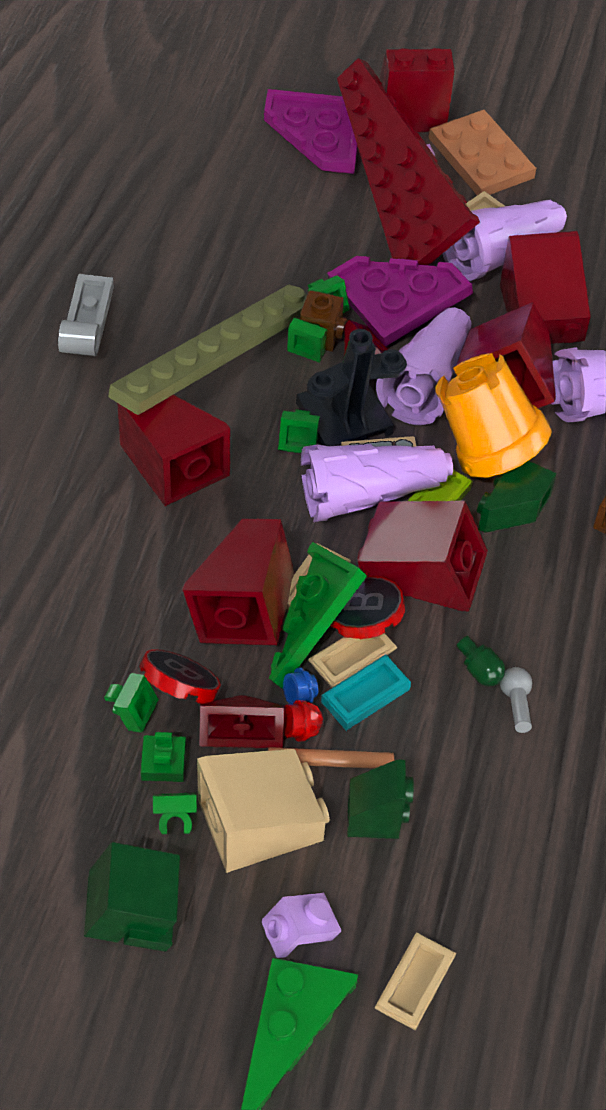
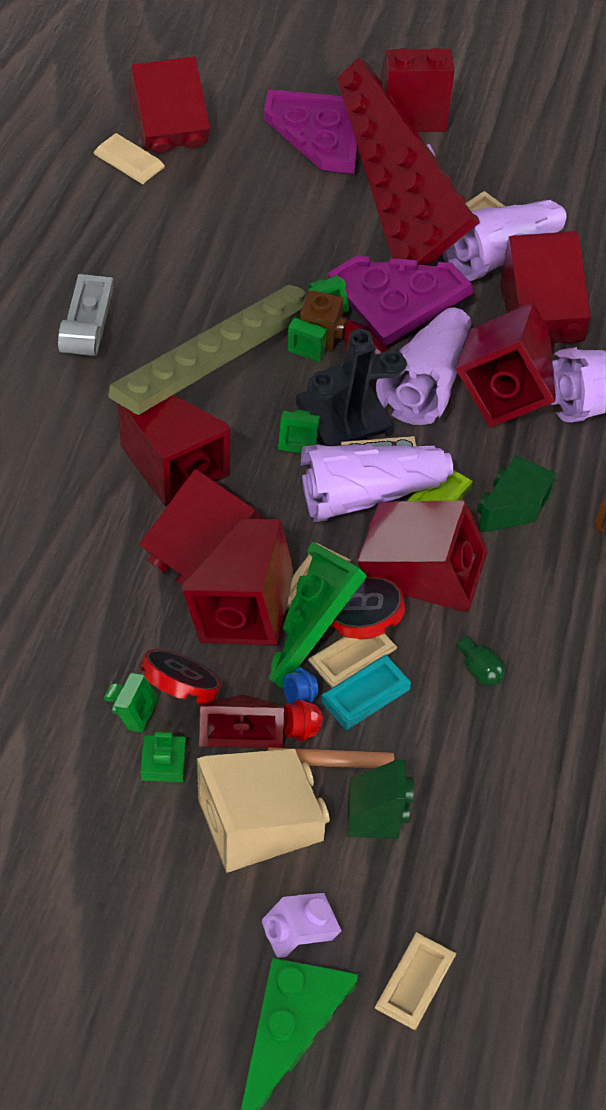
dark green plate [84,842,180,952] -> none
green tile [153,792,197,834] -> none
nougat plate [429,110,537,195] -> none
light orange piece [435,353,552,478] -> none
light grey bar [500,667,532,733] -> none
none -> tan tile [94,133,165,185]
none -> dark red slope [129,56,210,153]
none -> dark red slope [139,469,263,587]

